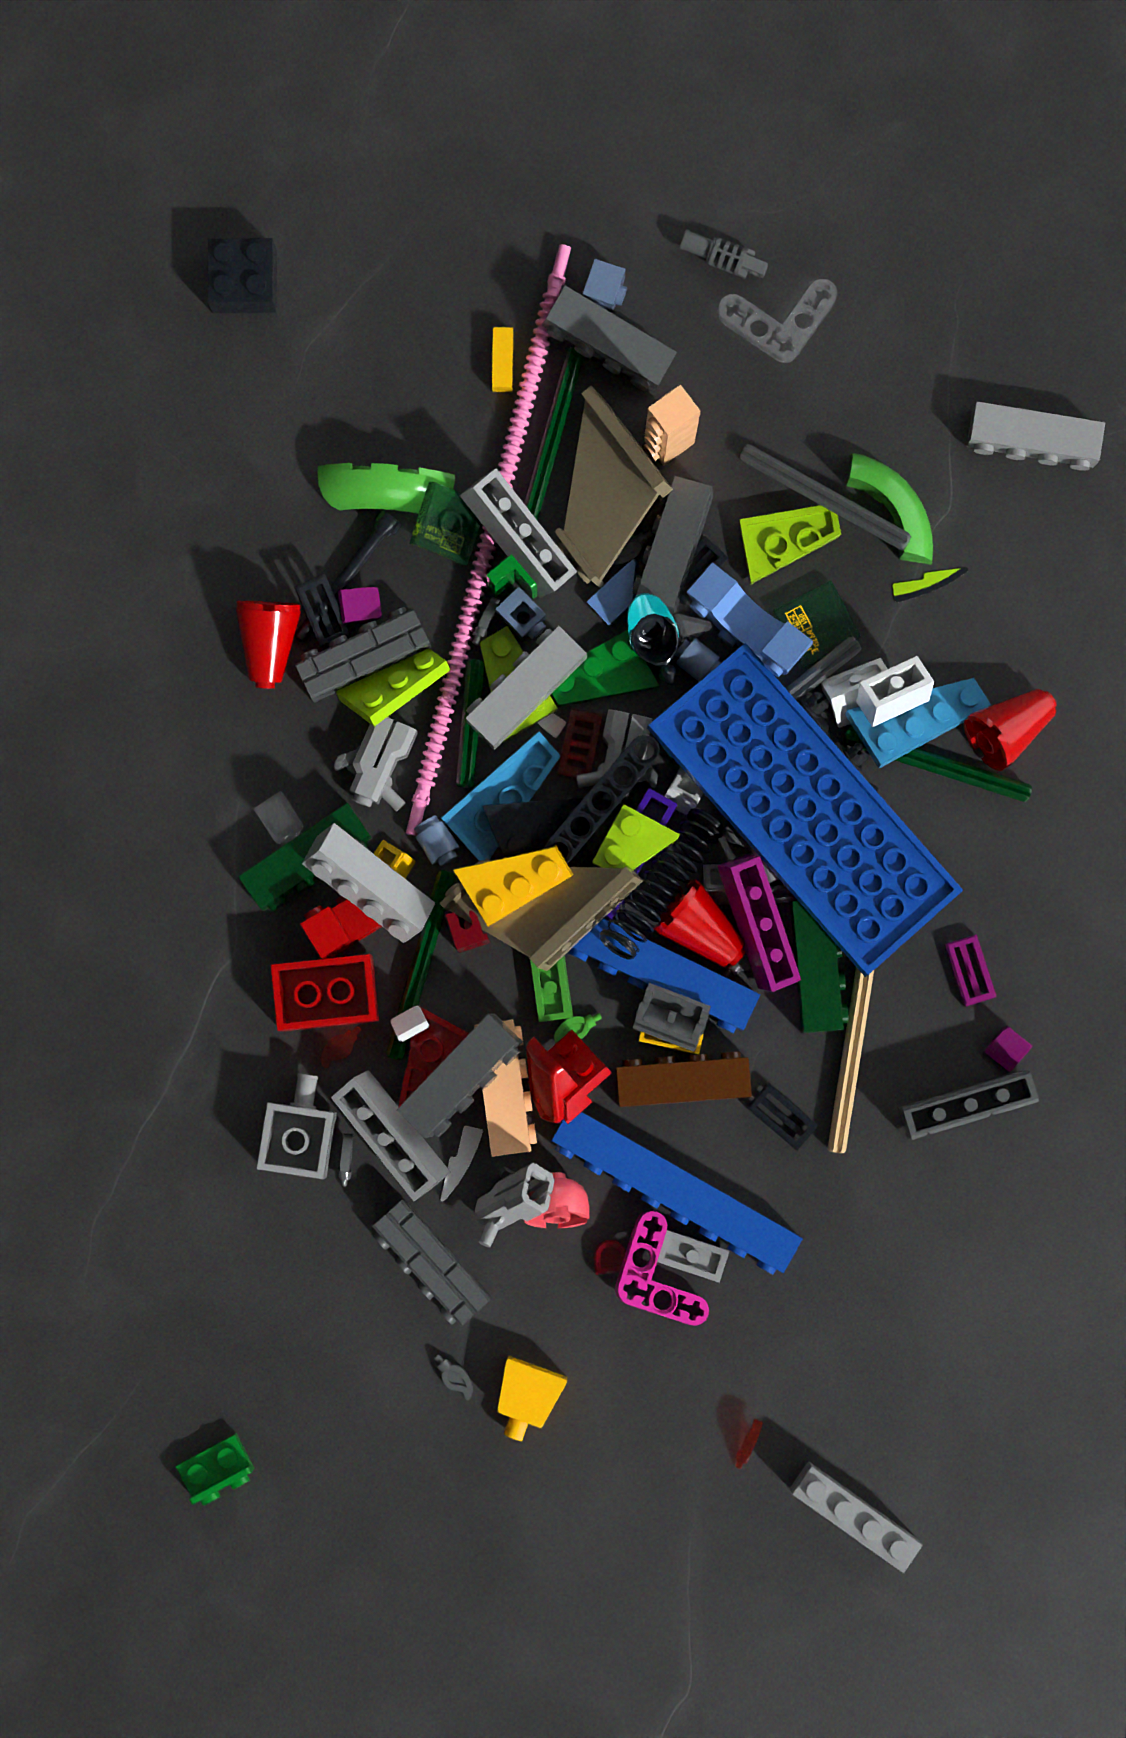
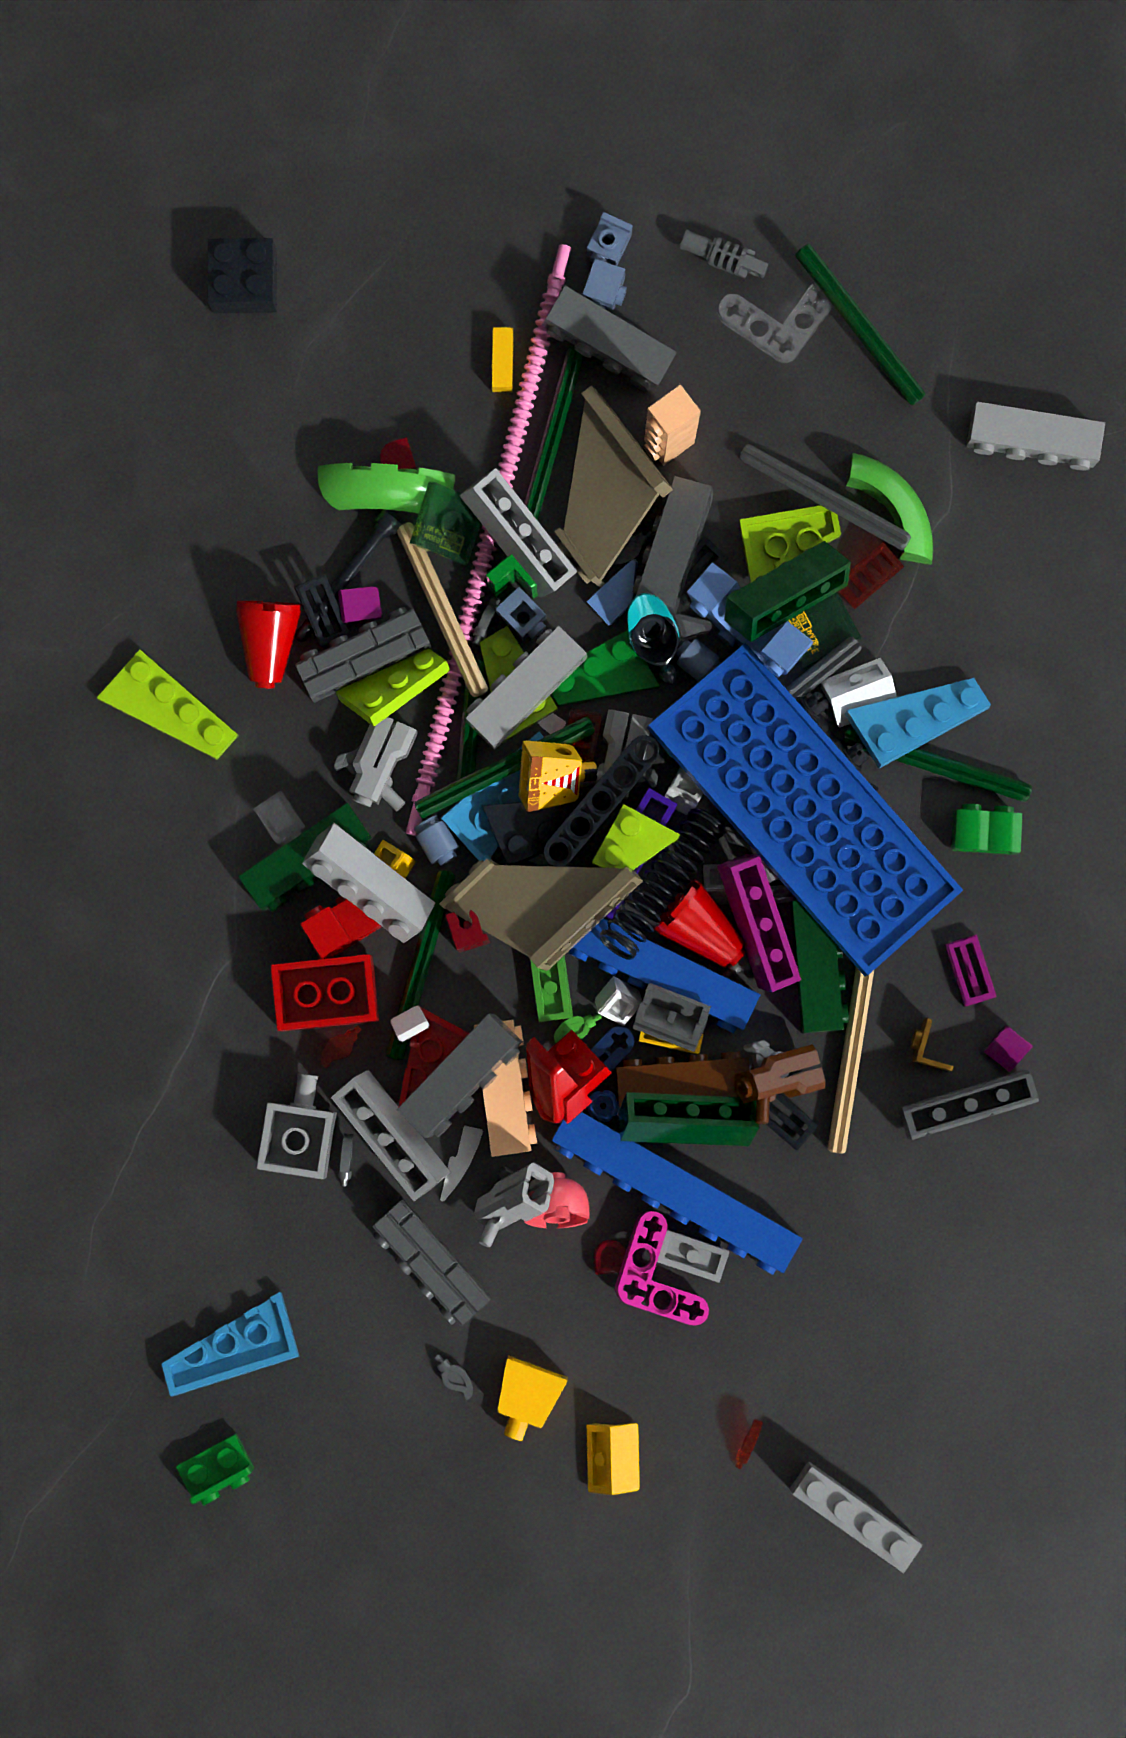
yellow wing [454,846,574,927] -> none
white brick [856,656,934,727] -> none
sticker [893,567,968,602] -> none
red cone [964,689,1057,771] -> none
none -> lime wing [97,650,239,760]
none -> dark azure wing [162,1292,300,1397]
none -> dark red tile [380,437,417,470]
none -> tan axle [397,522,488,697]
none -> dark green axle [414,717,595,818]
none -> yellow torso [518,741,597,812]
none -> sand blue brick [587,212,633,266]
none -> blue plate [587,1090,620,1122]
none -> yellow panel [587,1423,640,1495]
none -> dark blue beam [591,1026,634,1071]
none -> white slope [595,976,643,1026]
none -> dark green brick [618,1092,759,1146]
none -> dark green brick [725,541,851,642]
none -> reddish brown piece [735,1040,826,1124]
none -> dark green axle [795,244,925,405]
none -> clear red slope [839,542,905,609]
none -> pearl gold bracket [911,1018,954,1071]
none -> green brick [951,804,1022,855]

